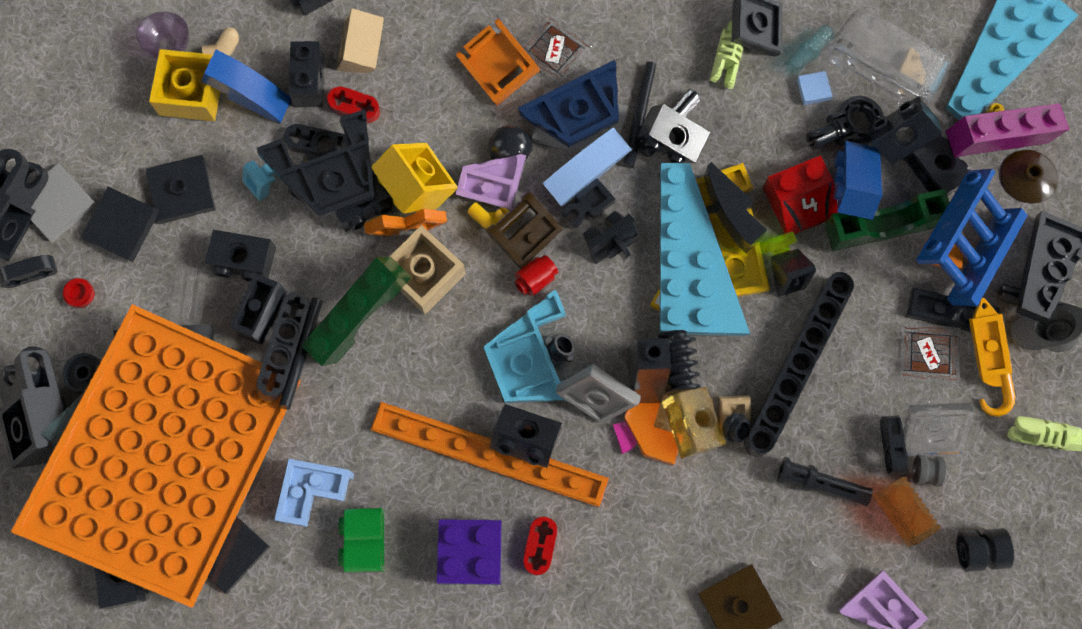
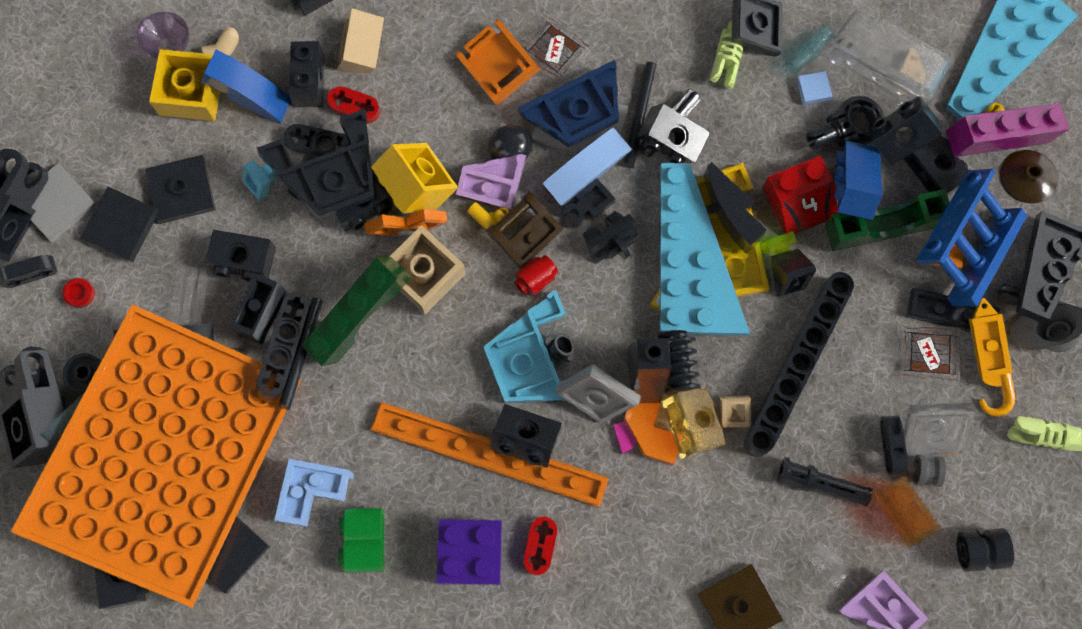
black plate [722,412,750,442] -> none

